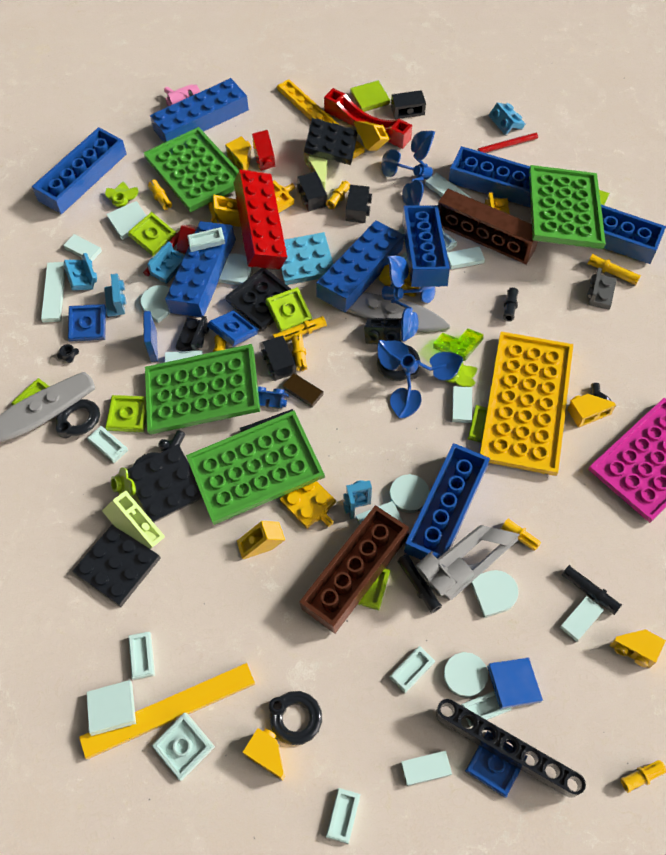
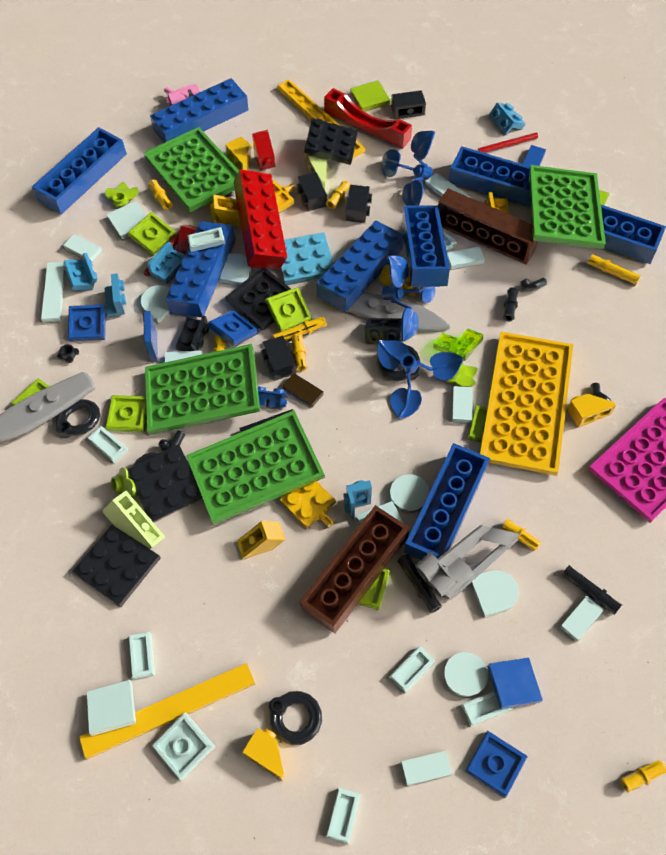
yellow slope [354,121,390,151] -> none
black beam [435,699,586,798] -> none
dark grey bracket [587,268,617,310] -> none
yellow slope [609,629,666,668] -> none
none -> black arm [520,278,547,291]
none -> blue tile [523,145,546,166]

